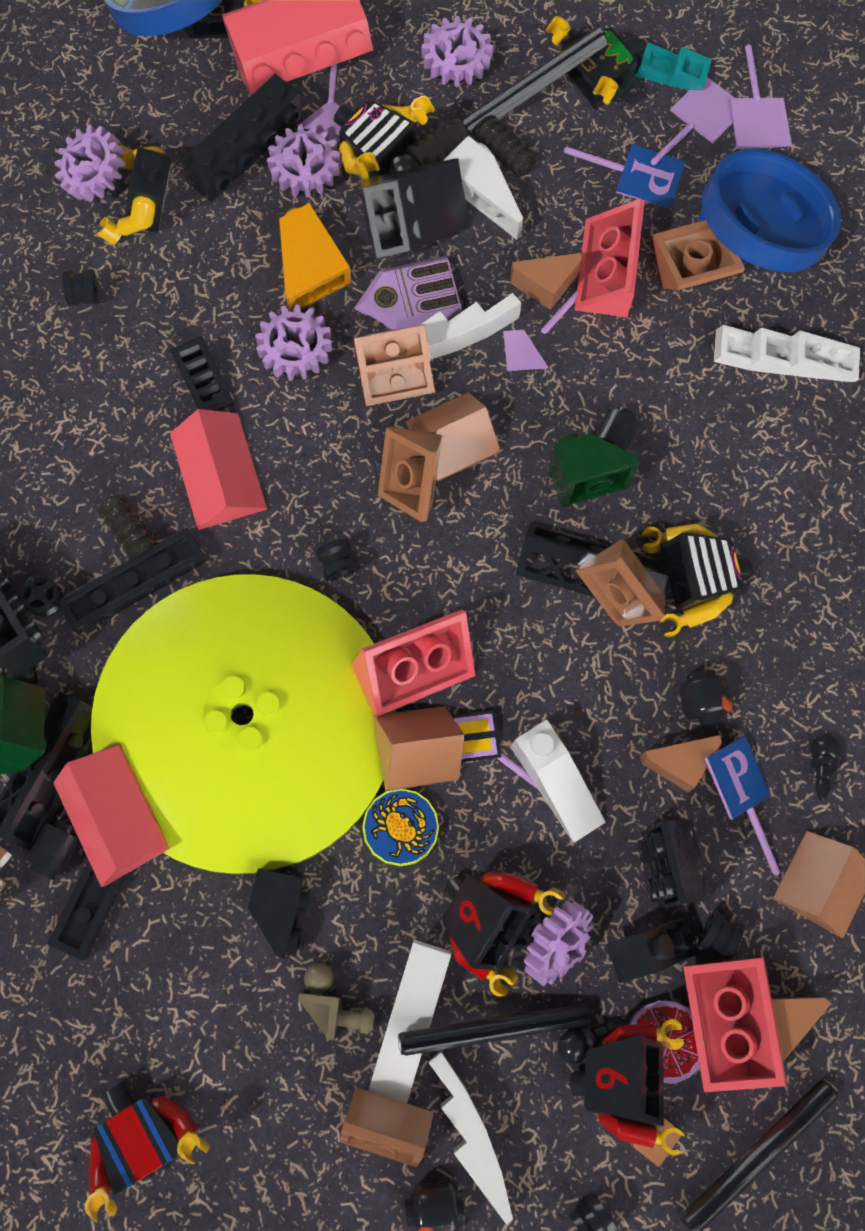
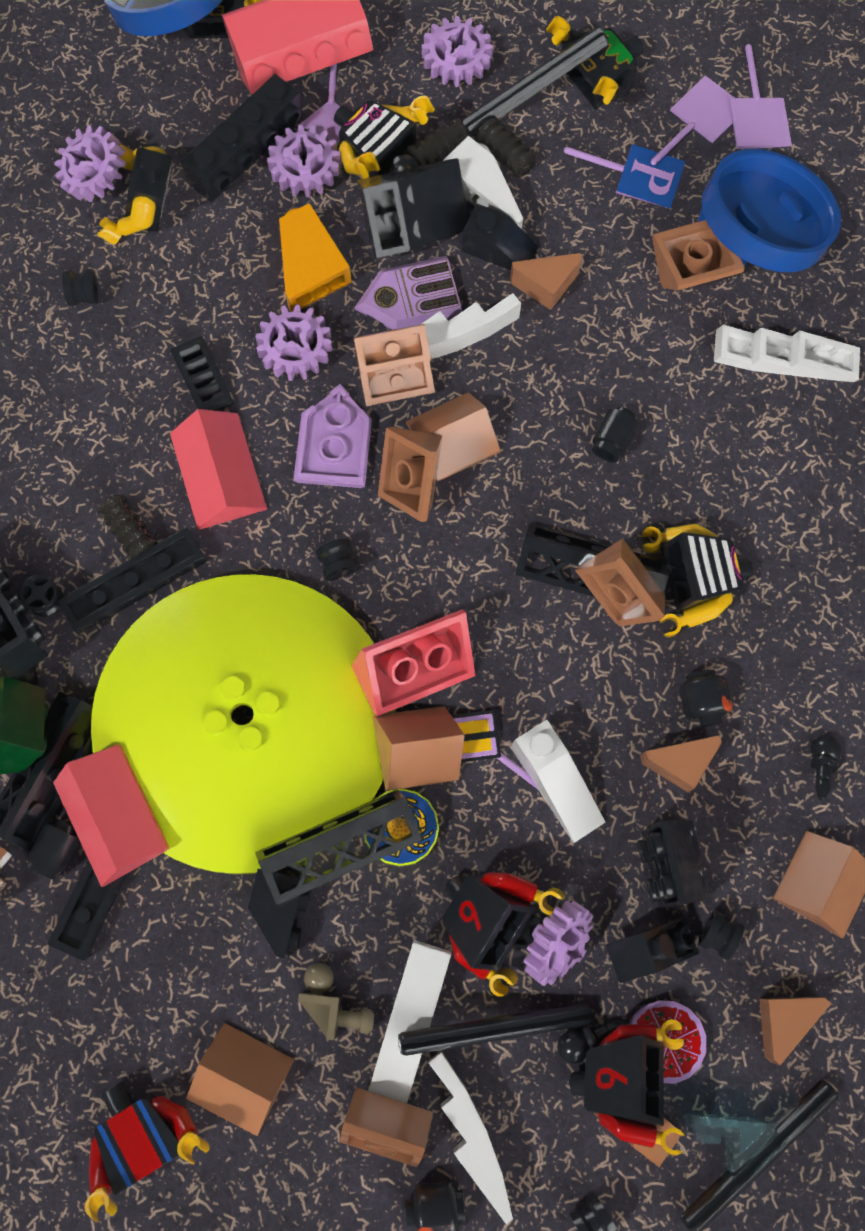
lavender piece [503,291,578,371] -> none
dark green slope [548,434,640,507] -> none
coral slope [574,198,645,317] -> none
teal slope [635,42,712,90] -> none
coral slope [683,957,787,1092] -> none
blue piece [704,736,780,876] -> none
none -> nougat slope [186,1023,295,1136]
none -> black fence [255,790,422,905]
none -> lavender tile [294,384,372,488]
none -> black slope [462,203,538,270]
none -> clear light blue slope [685,1112,775,1173]

